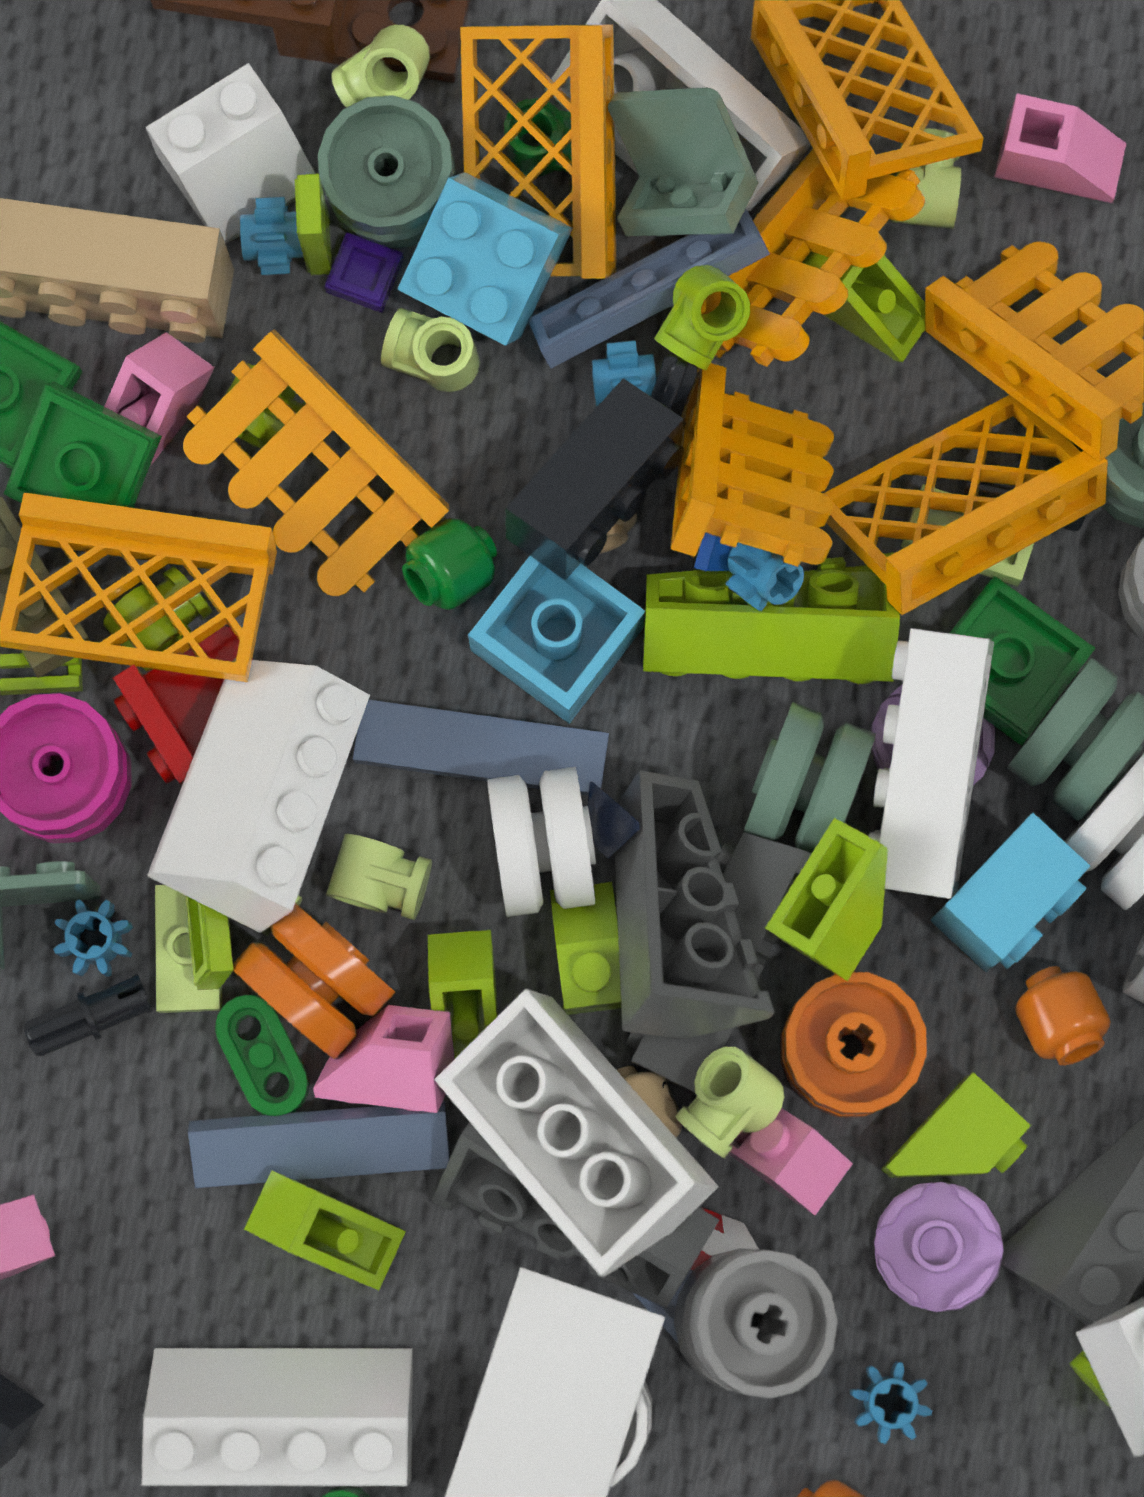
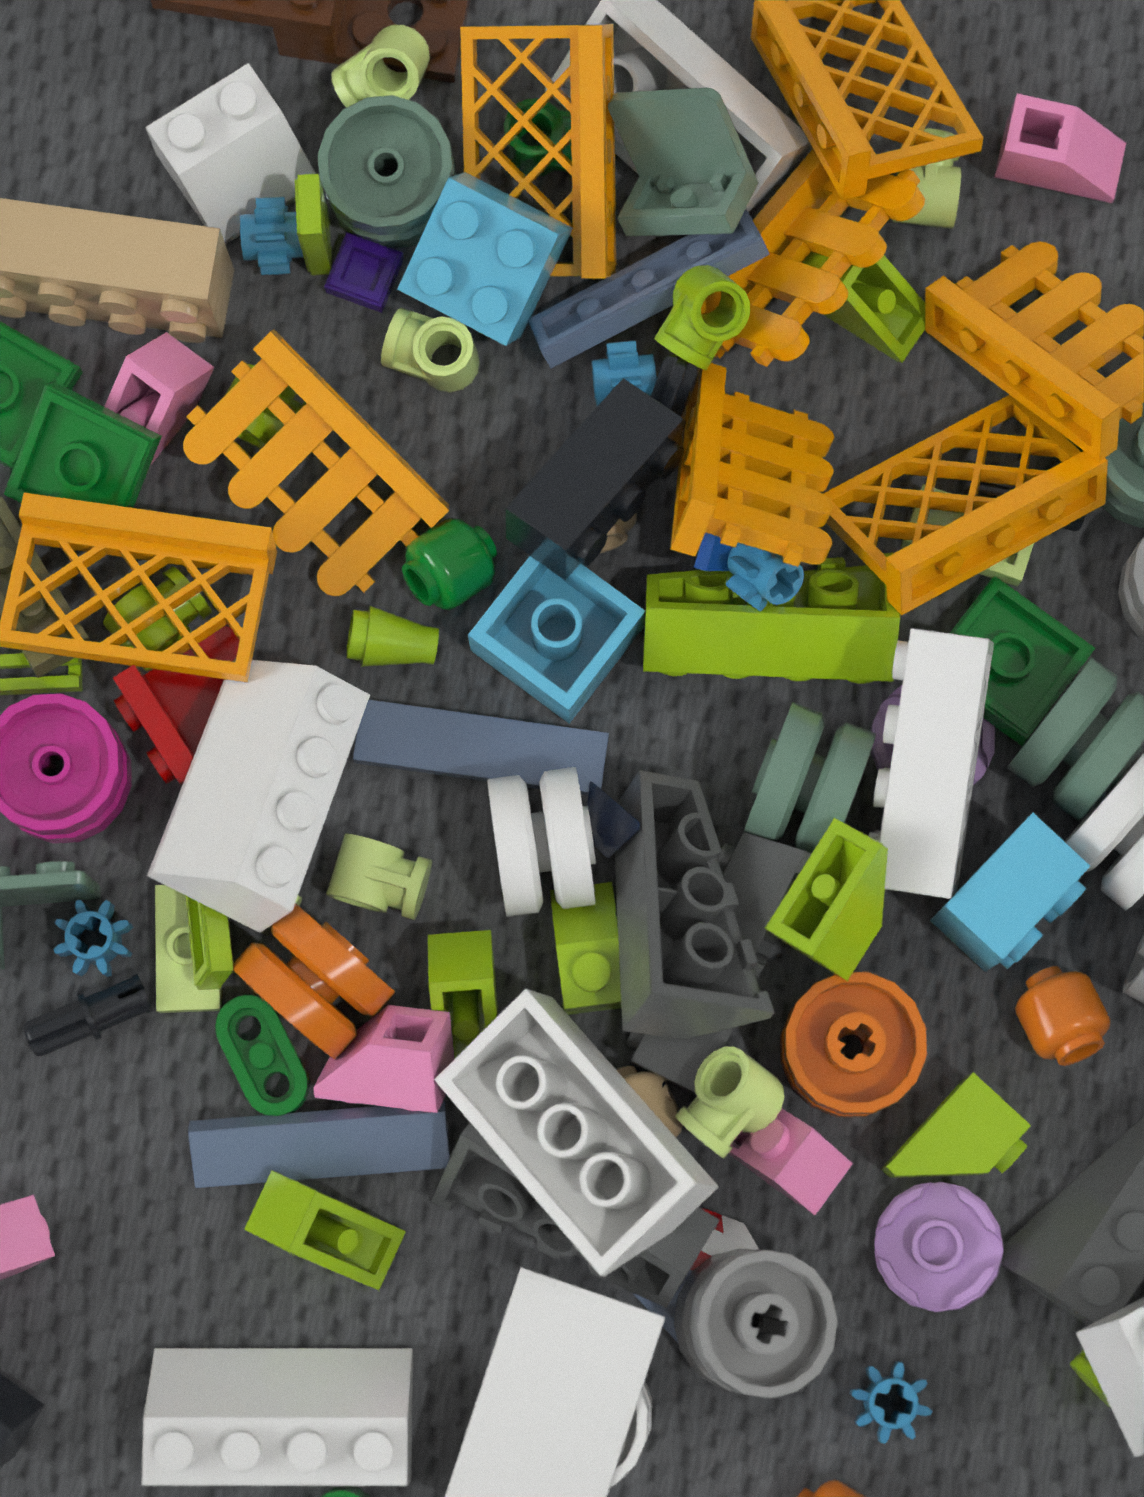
none -> lime cone [346,606,439,667]

